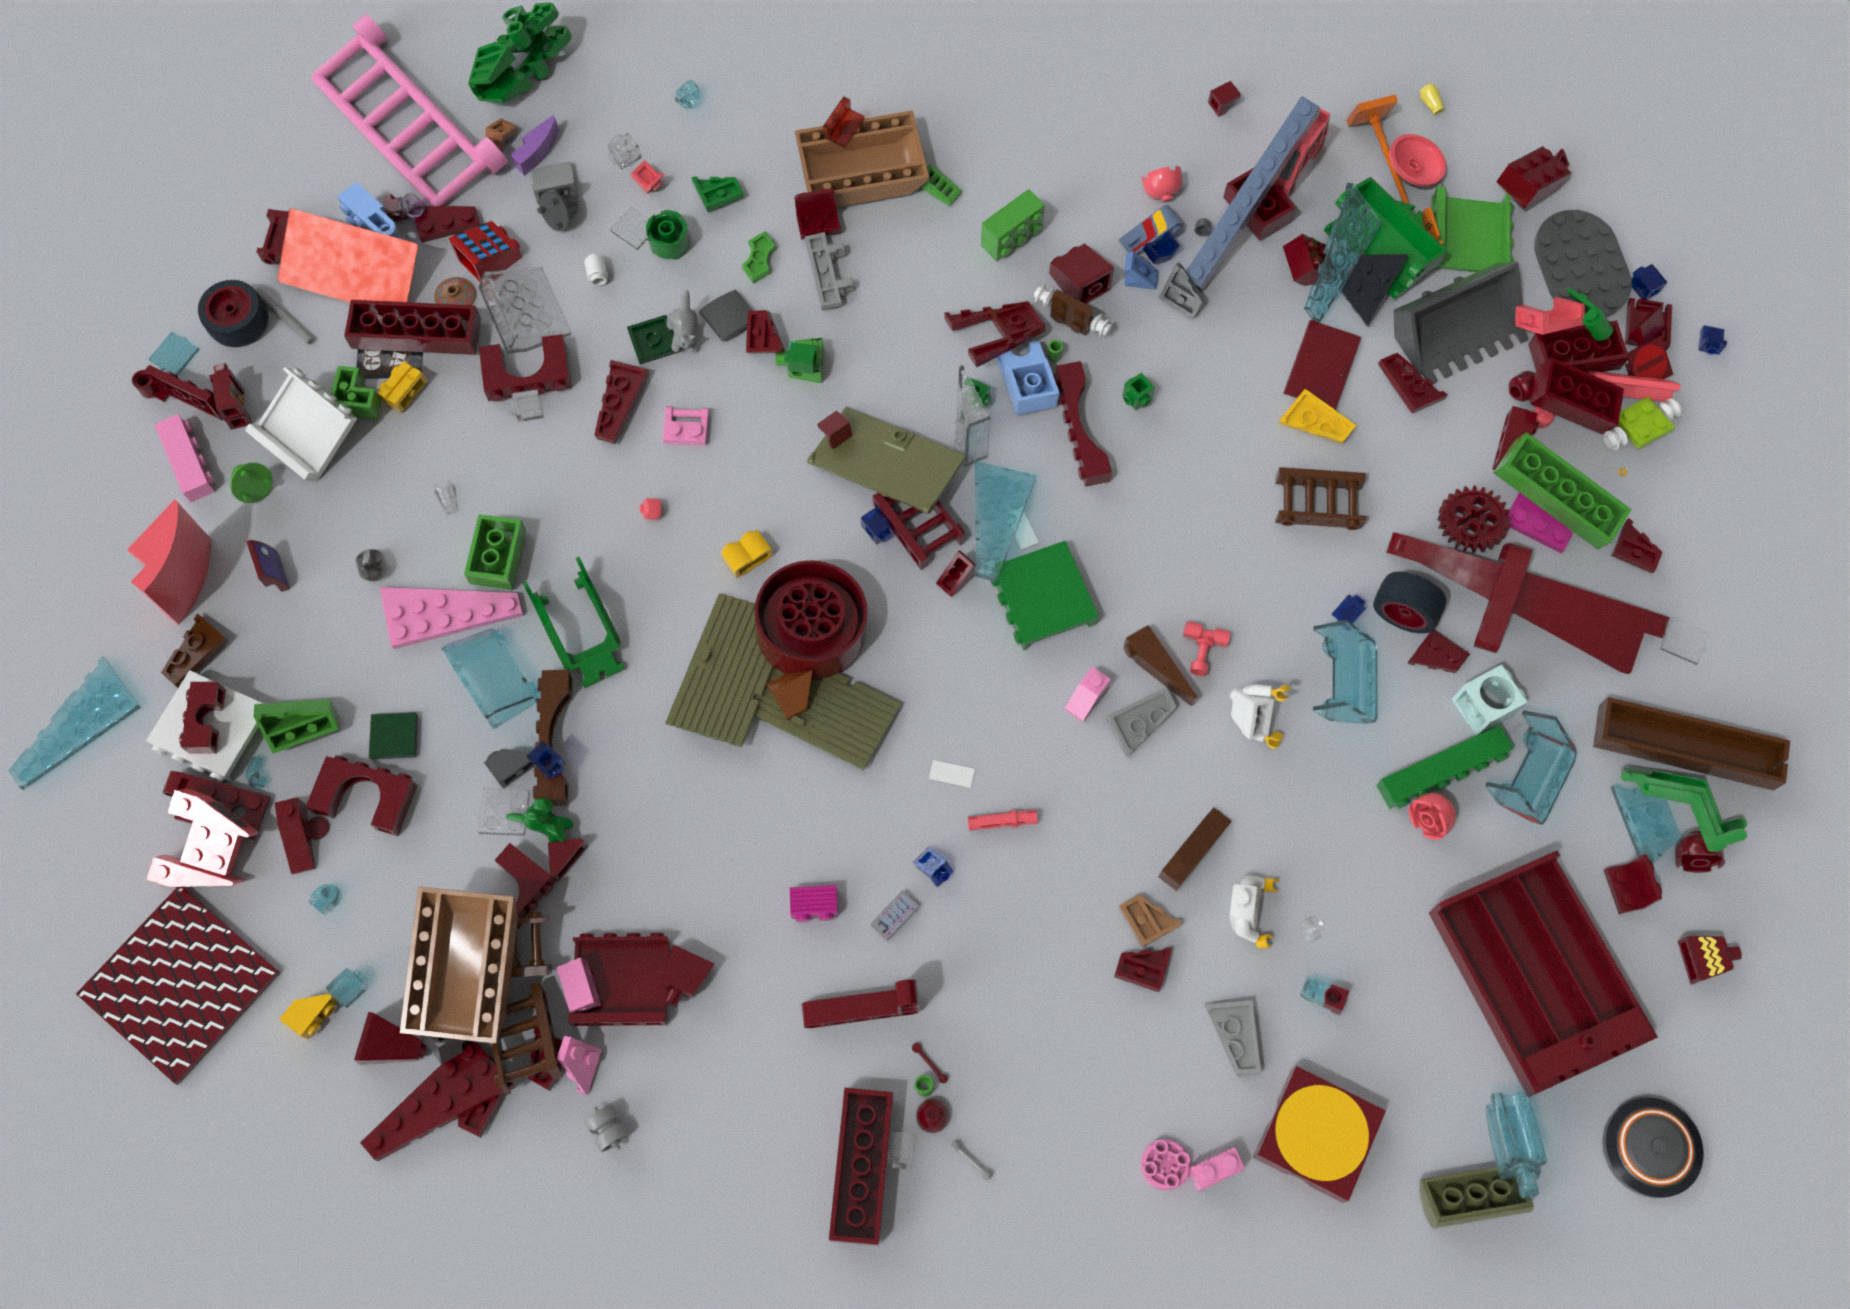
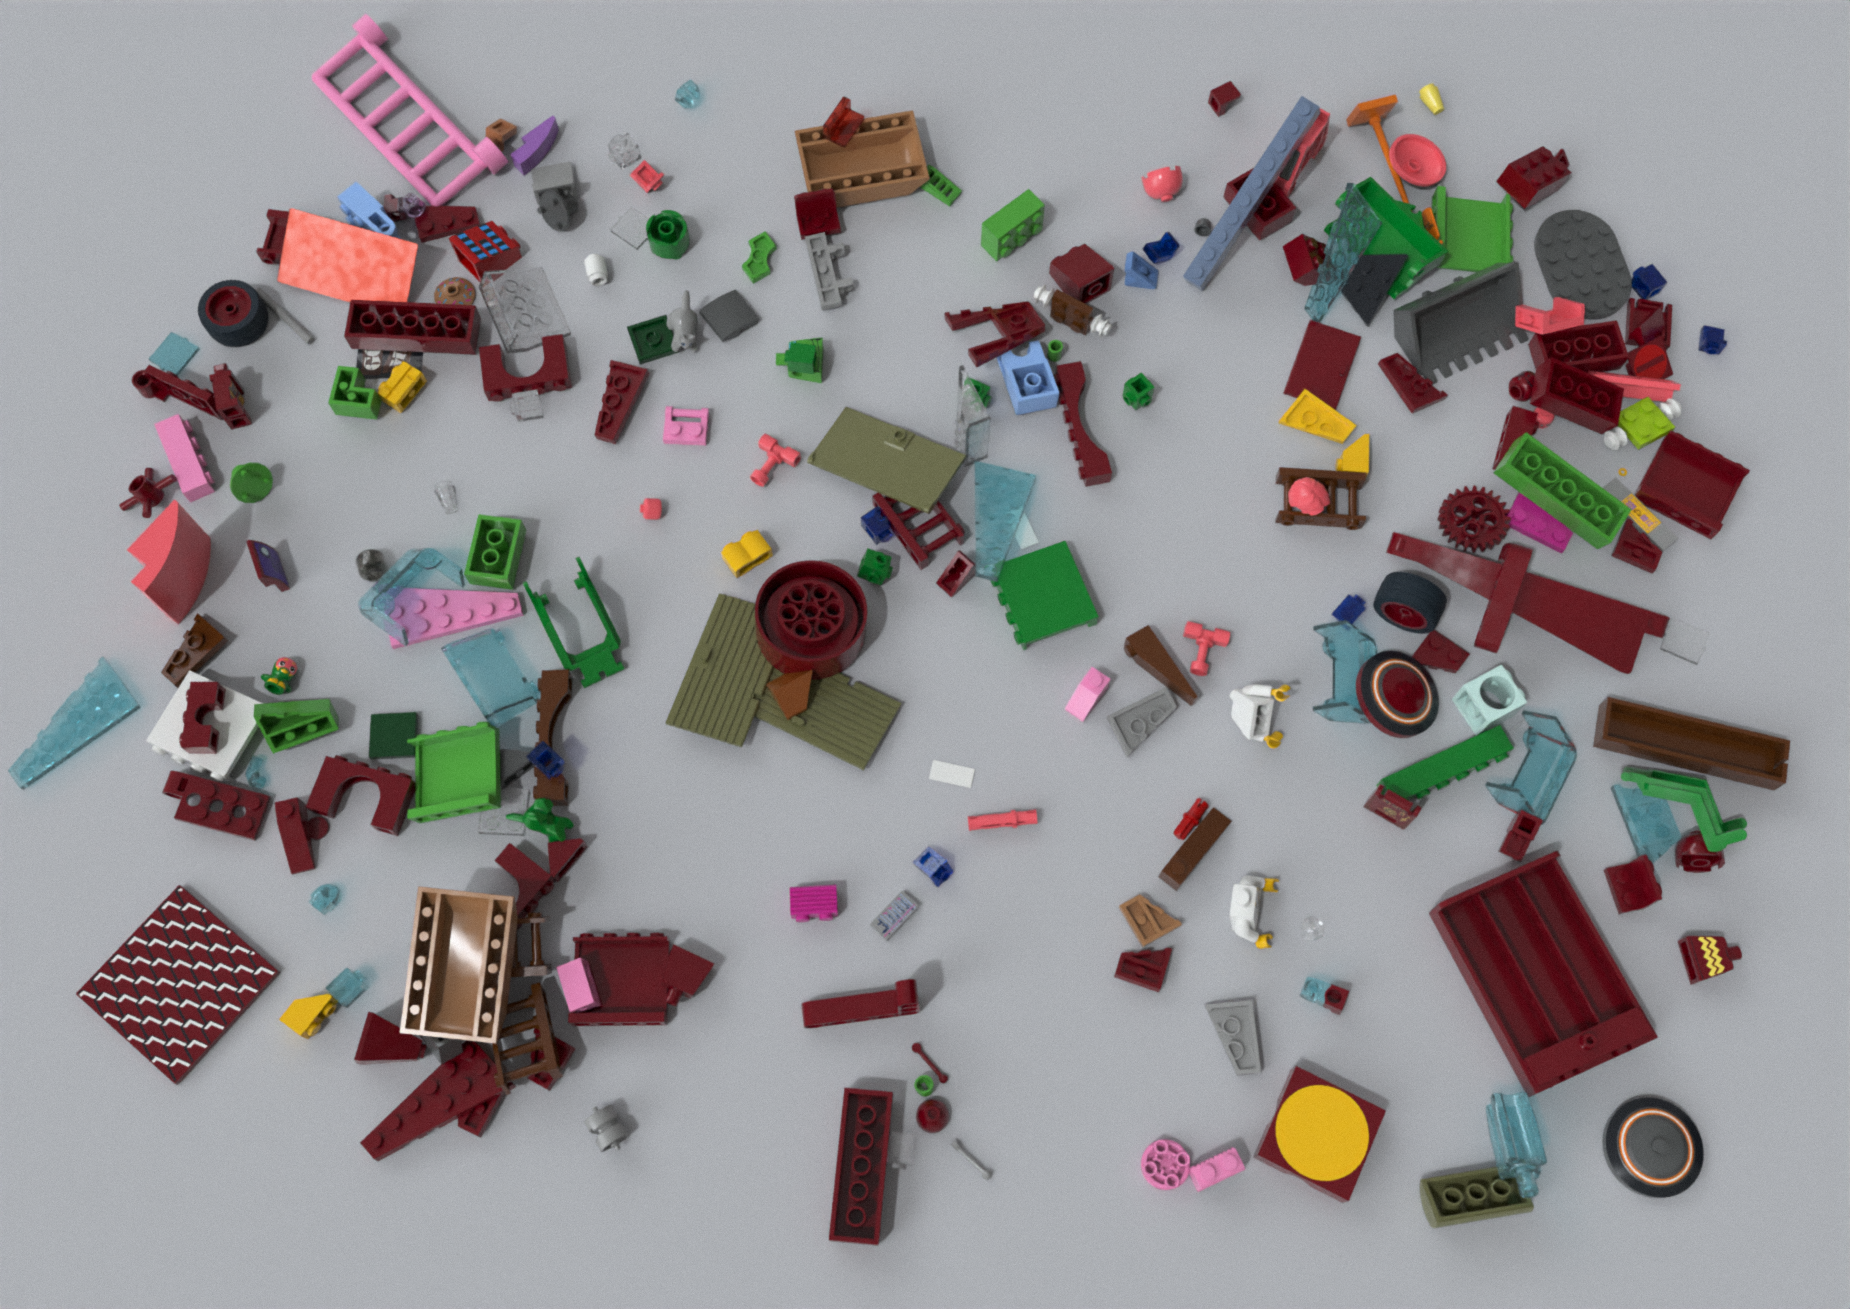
wedge [147,788,258,887] -> none
white panel [245,367,357,481] -> none
green piece [468,2,572,103] -> none
bright pink wing [556,1036,602,1095] -> none
green wing [691,176,744,212] -> none
dark red wing [746,310,785,354] -> none
dark red panel [817,410,852,449] -> none
sand blue door [1118,205,1184,255] -> none
dark grey wing [1159,262,1205,319] -> none
coral cylinder [1408,793,1457,840] -> none
green door [1567,288,1613,341] -> none
none -> dark red bar [119,467,177,518]
none -> green animal [261,657,298,695]
none -> clear light blue windscreen [358,548,465,646]
none -> bright green panel [407,722,501,824]
none -> coral bar [750,433,801,487]
none -> green brick [857,548,893,585]
none -> red axle [1173,798,1209,840]
none -> coral hair [1288,477,1330,516]
none -> yellow slope [1335,434,1369,477]
none -> dish [1356,651,1439,738]
none -> dark red container [1363,784,1422,830]
none -> dark red brick [1498,810,1543,862]
none -> light grey tile [1603,477,1678,552]
none -> dark red panel [1634,430,1750,539]

